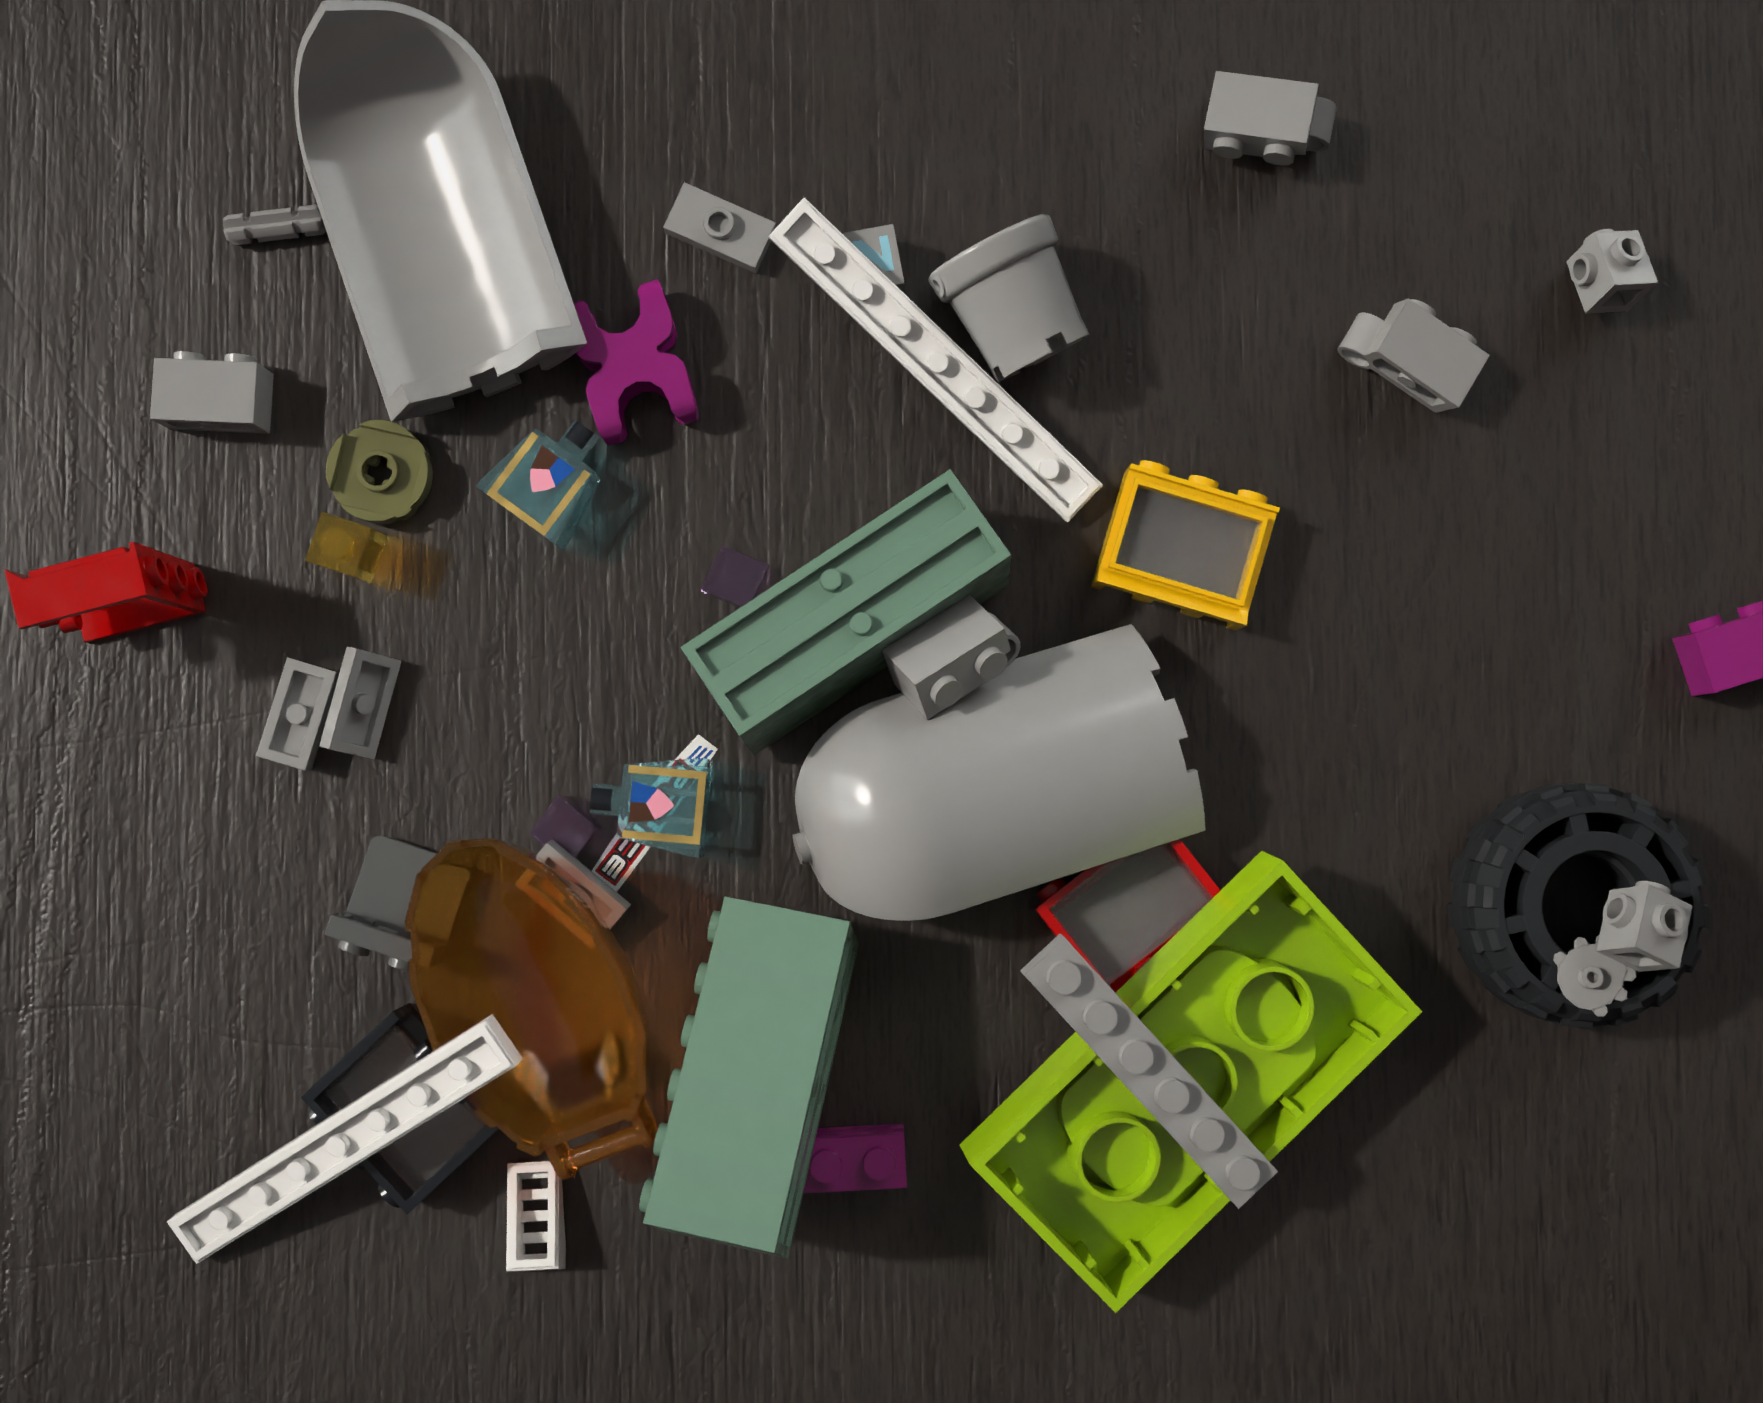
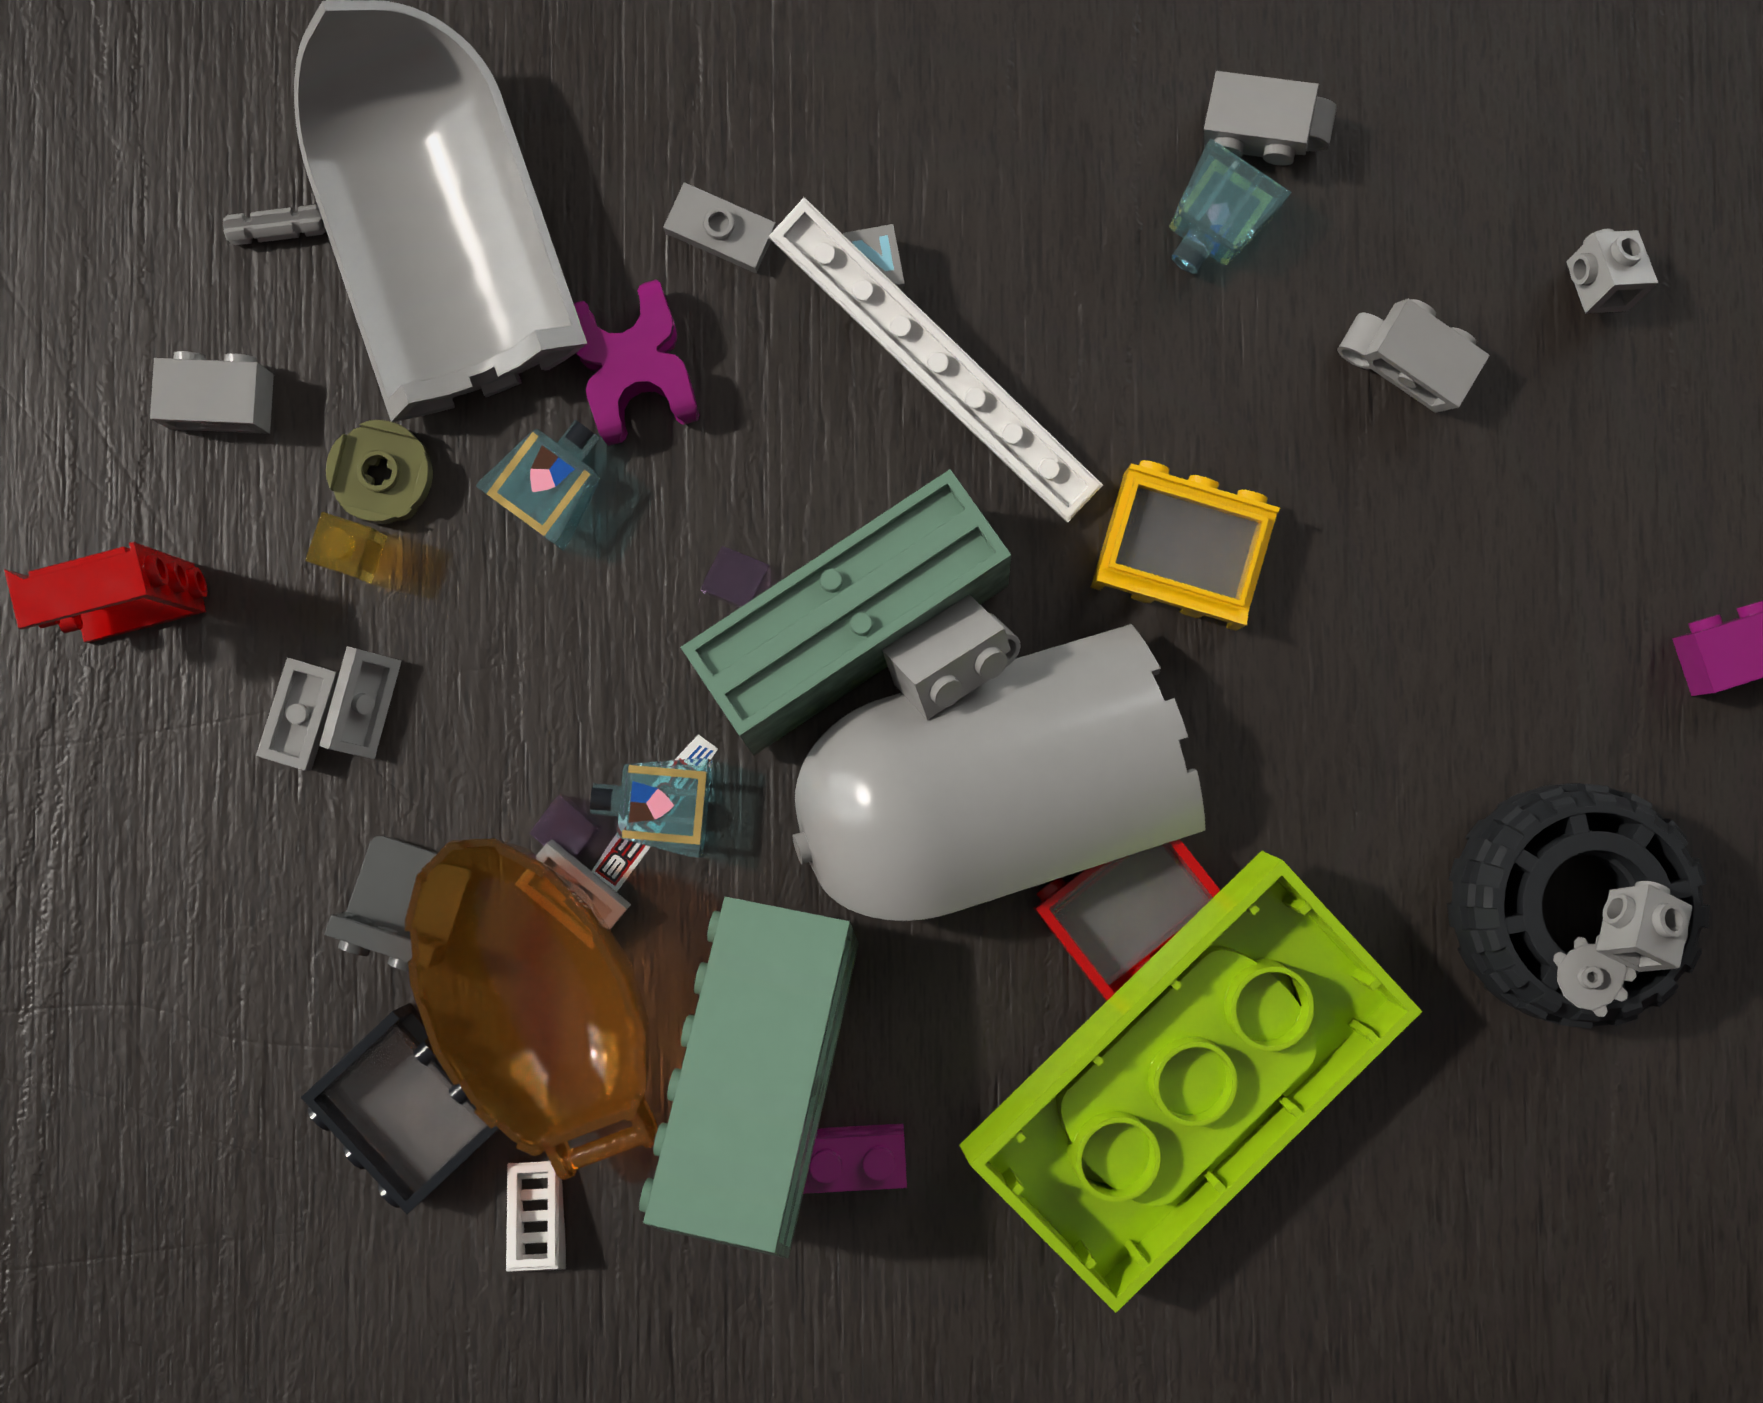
white tile [167,1014,523,1264] -> none
light grey piece [928,214,1090,382] -> none
light grey plate [1020,934,1278,1209] -> none
none -> clear light blue torso [1169,138,1291,274]

